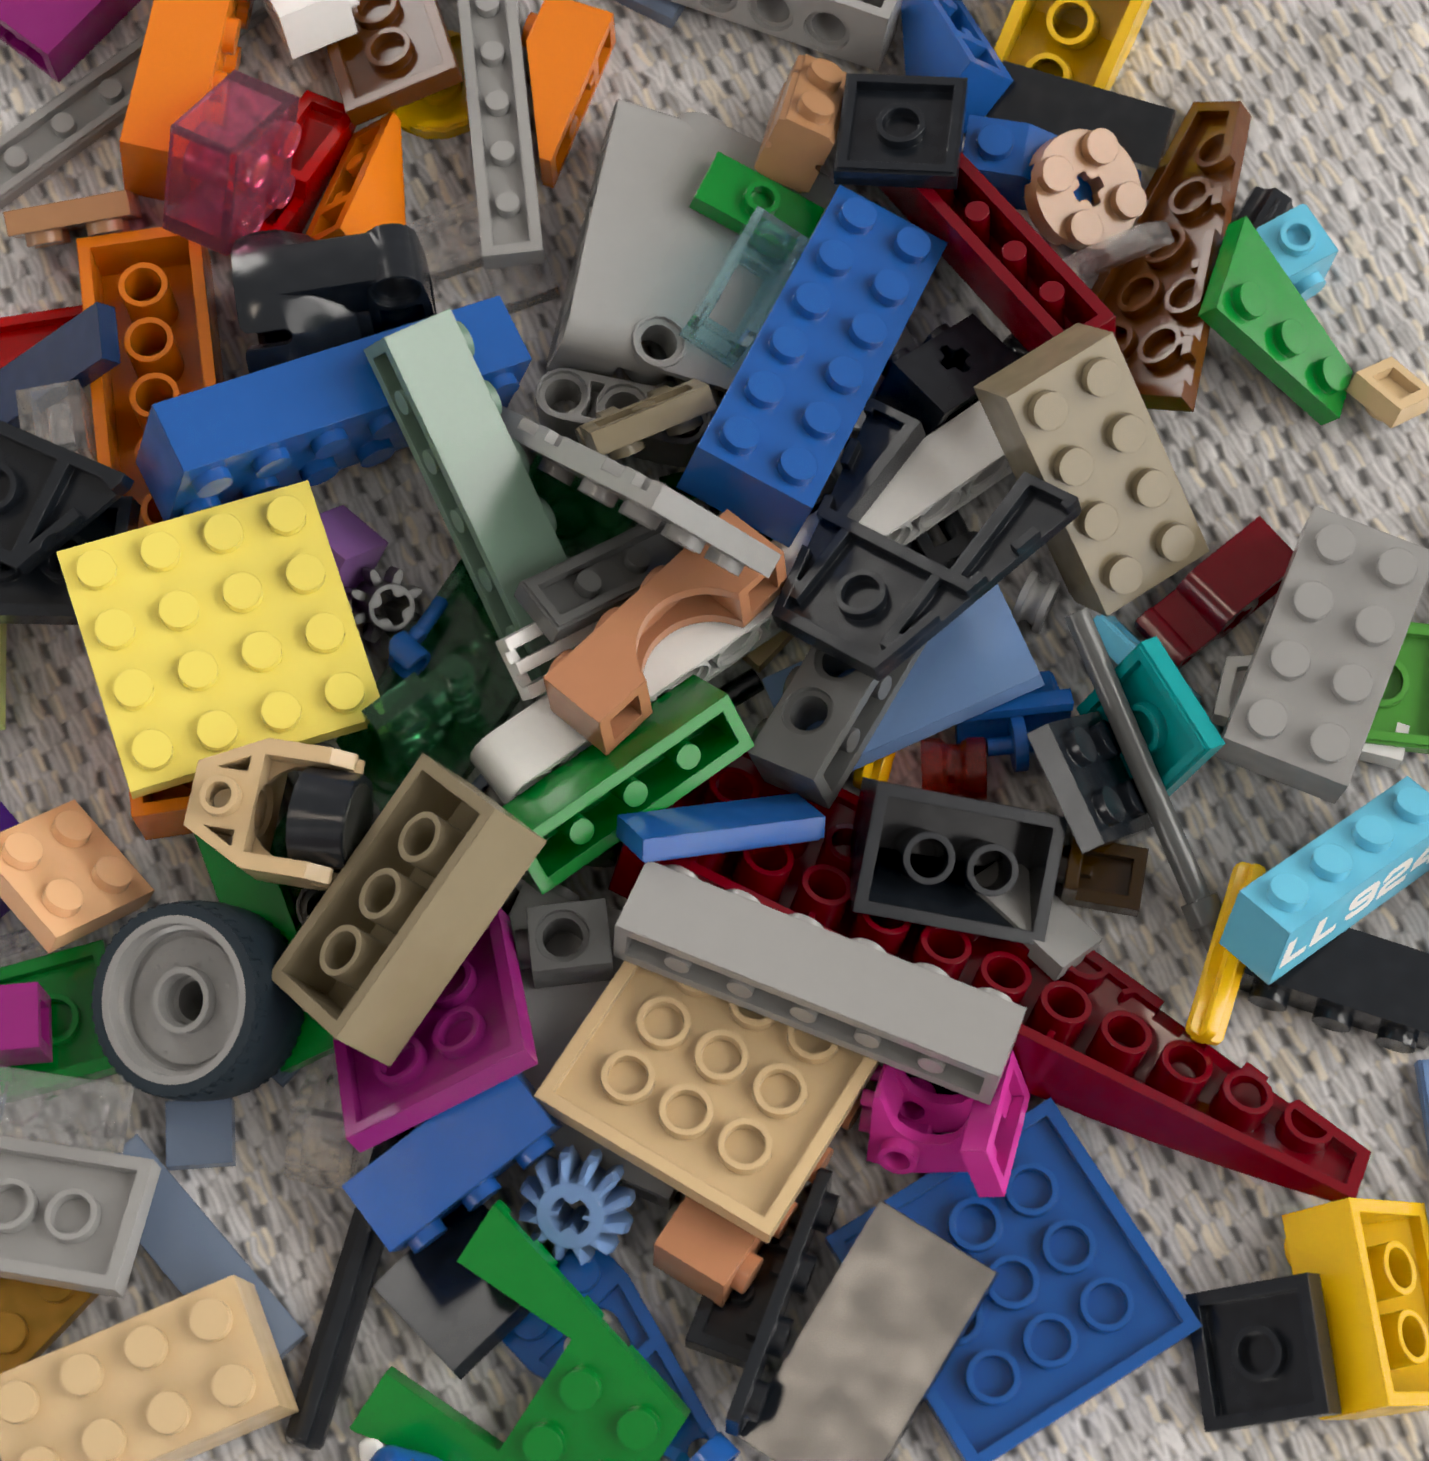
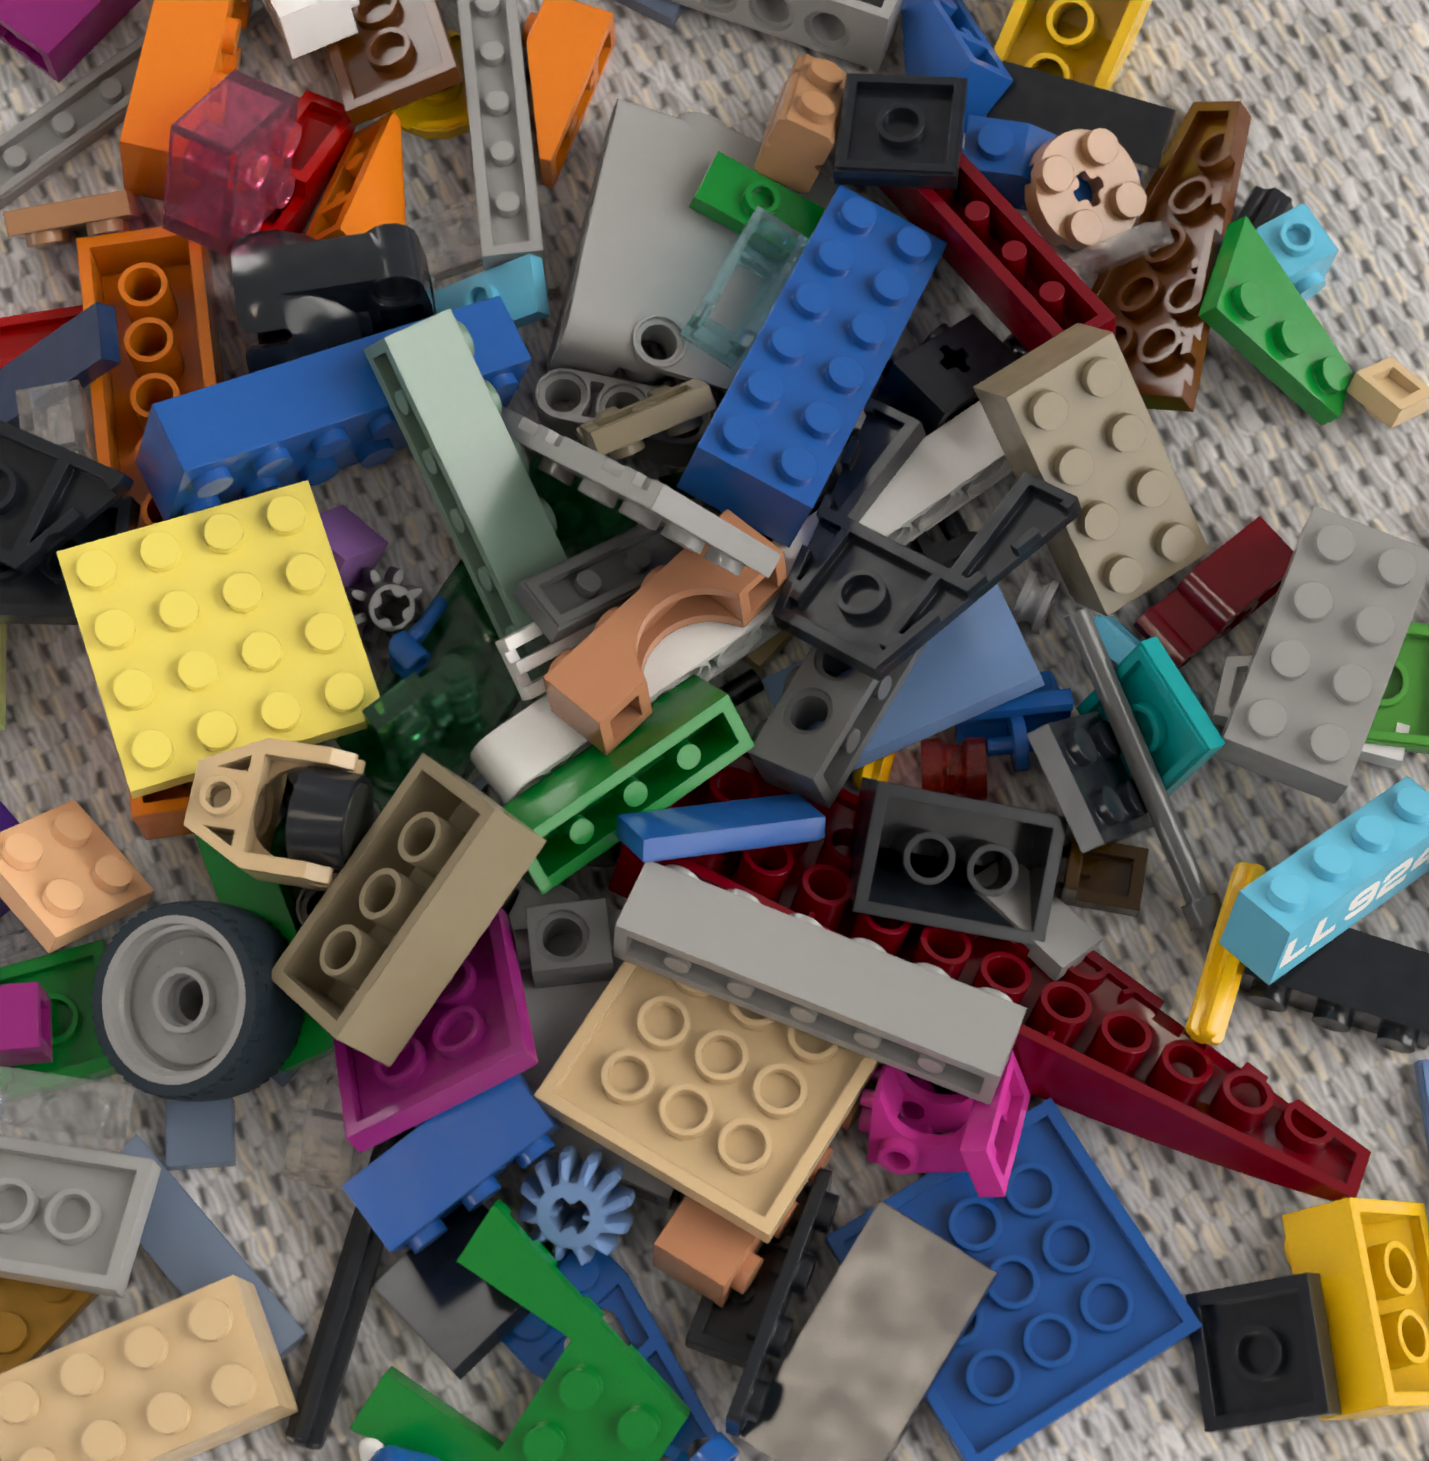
none -> medium azure plate [434,253,551,328]

